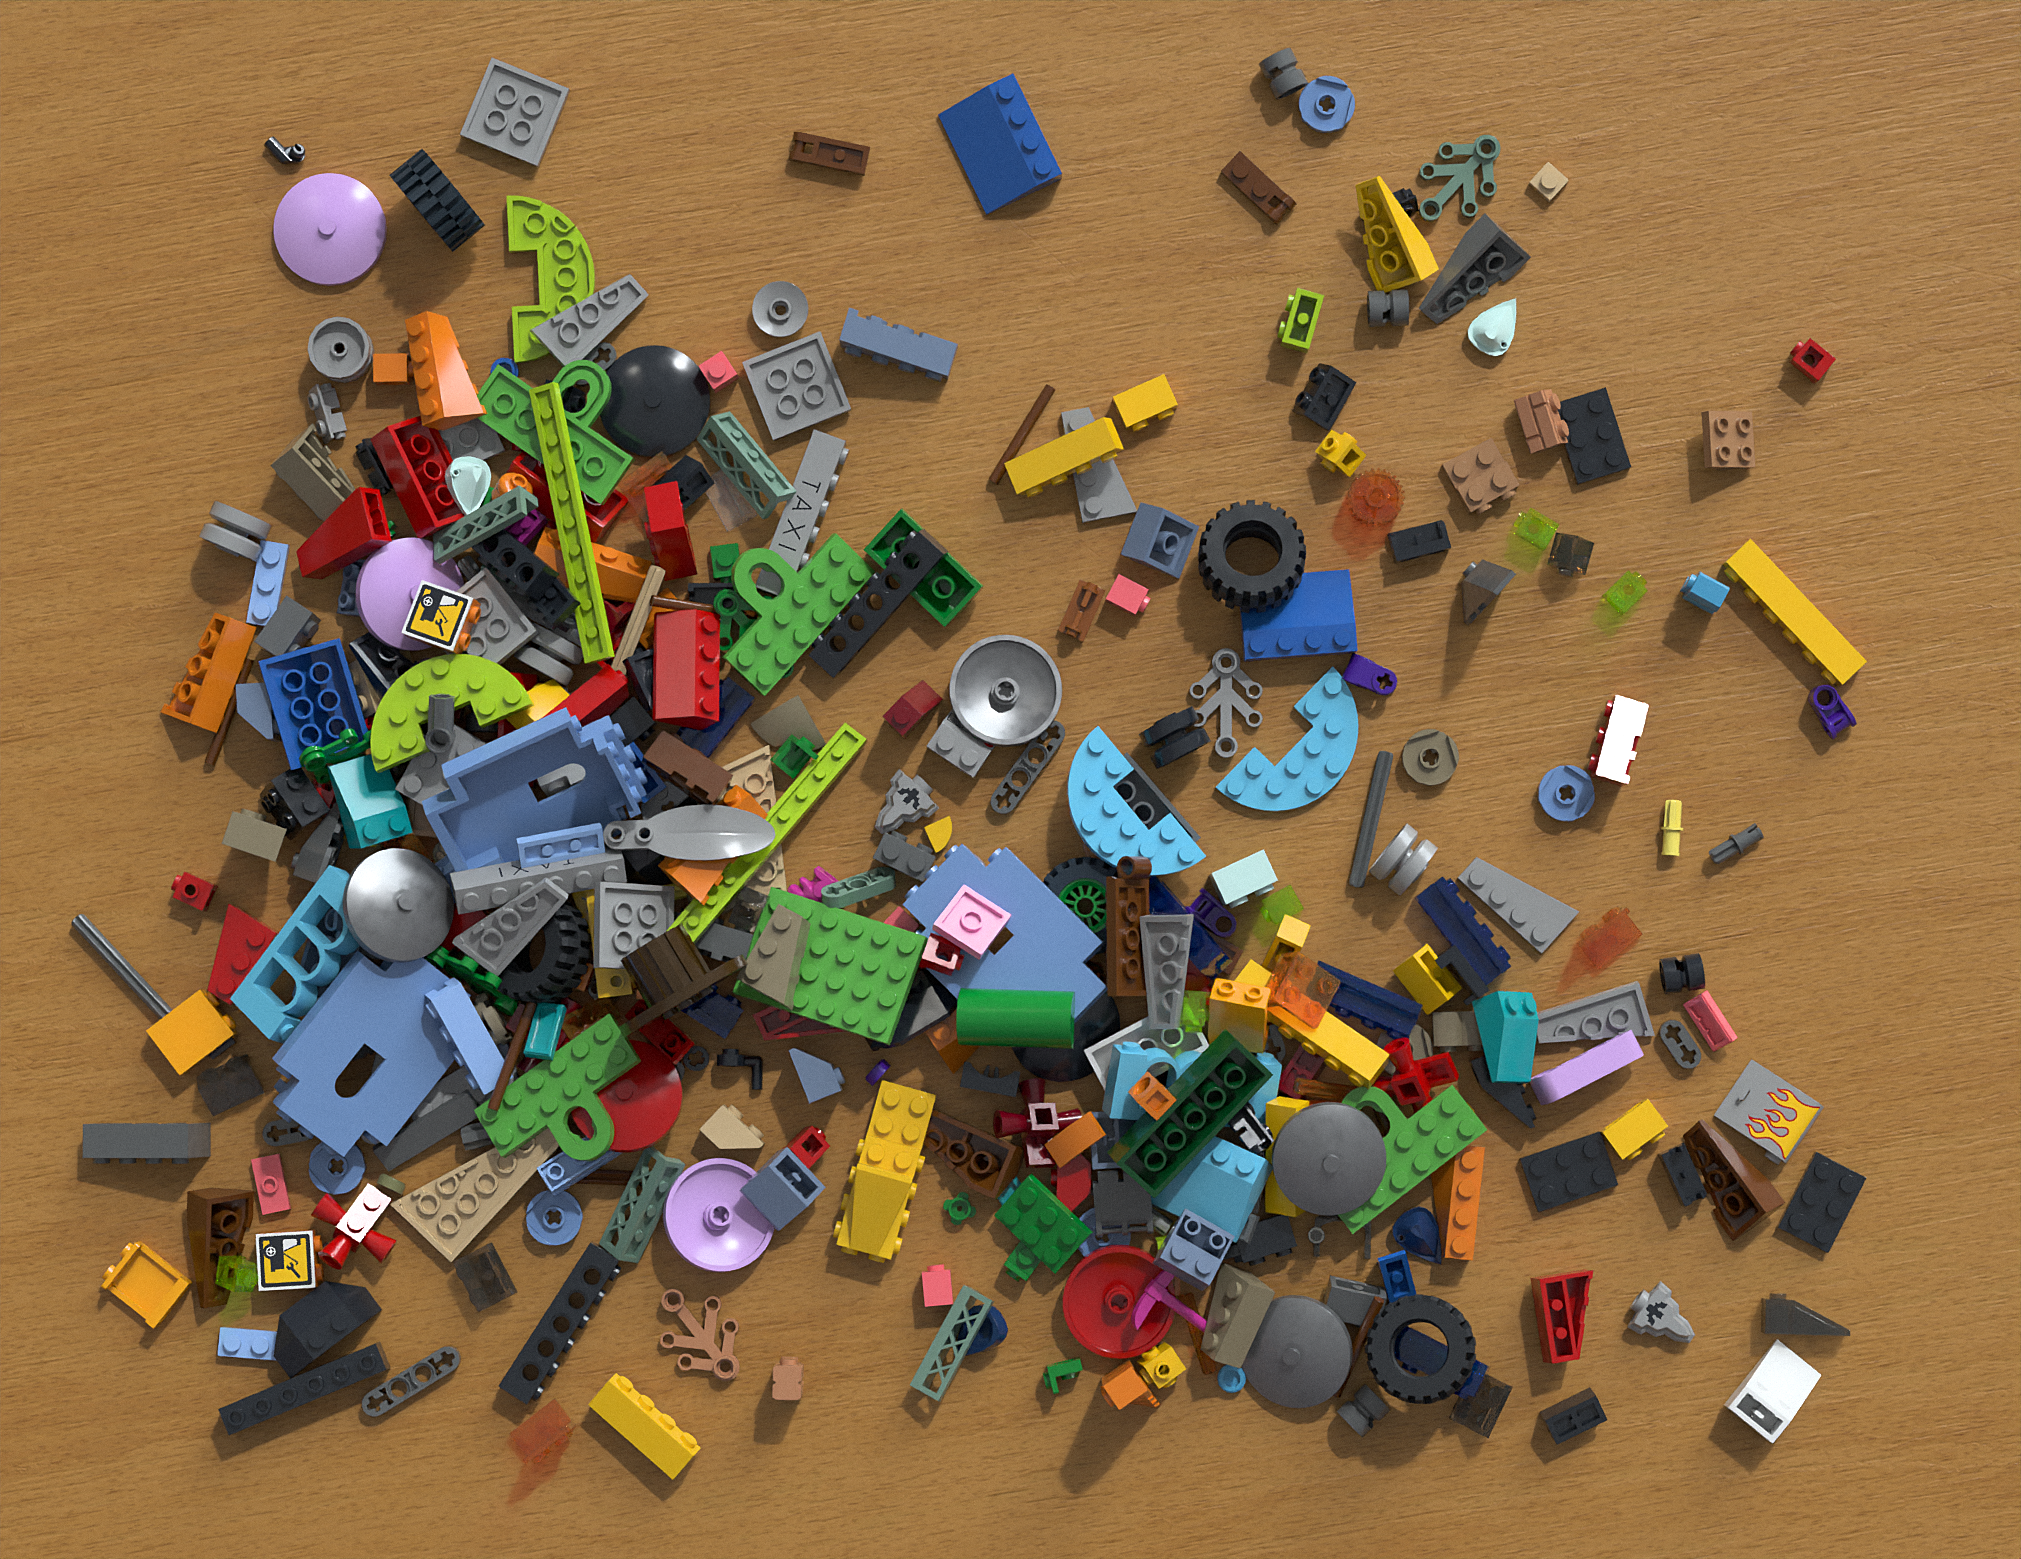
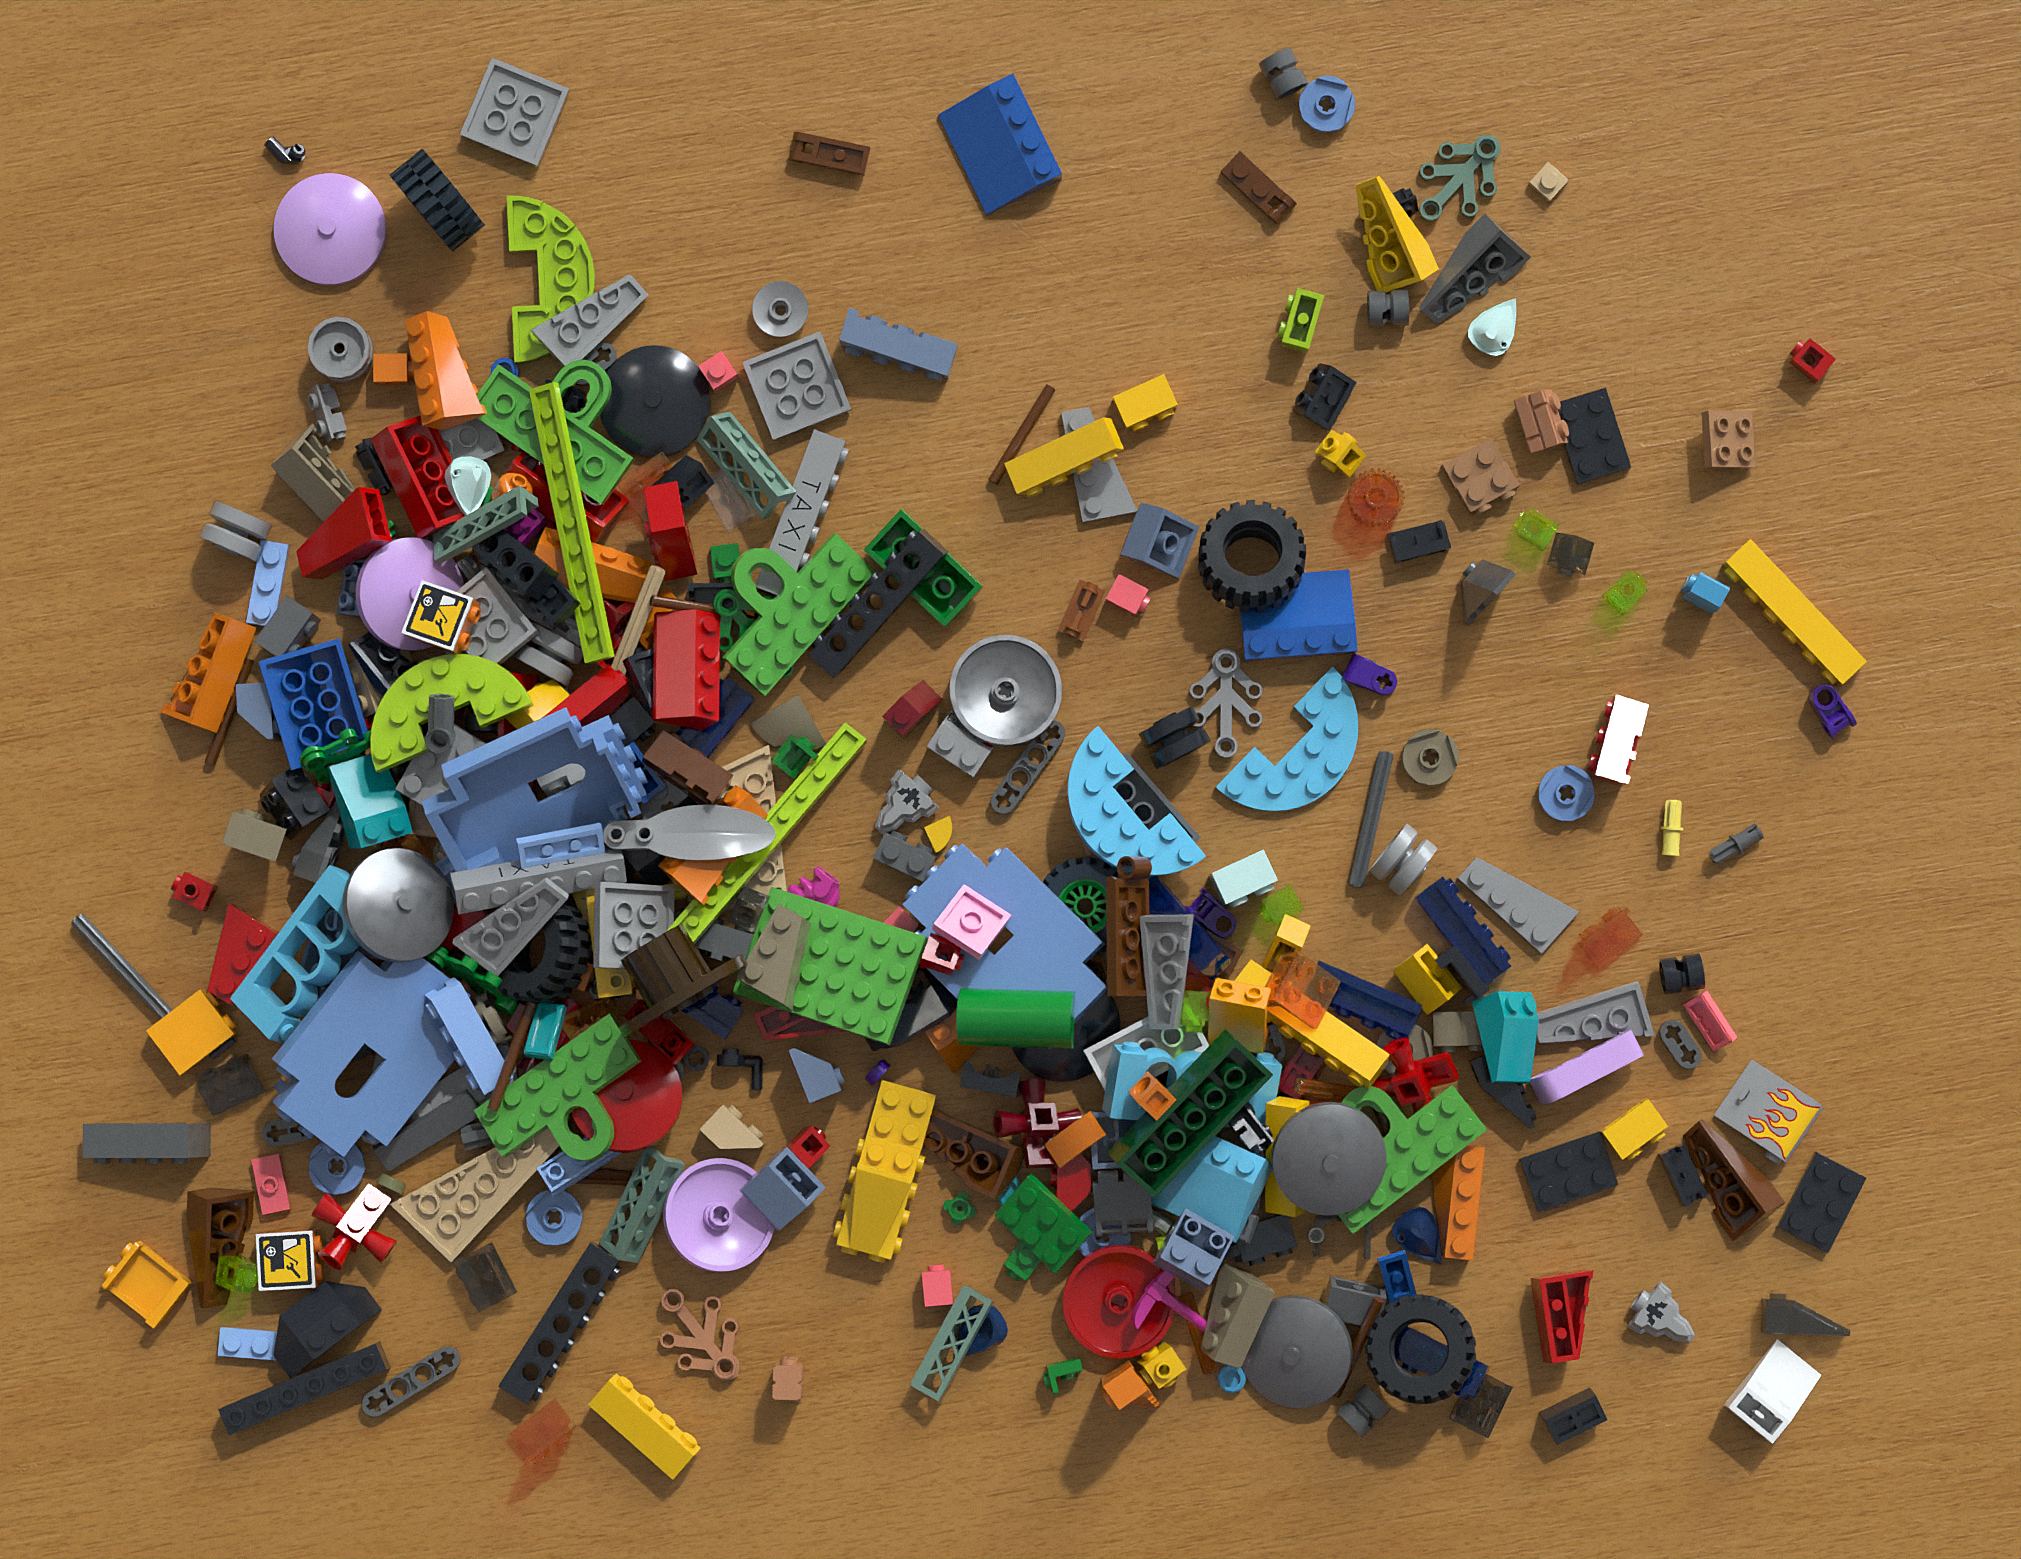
sand green beam [821,867,896,909] -> none

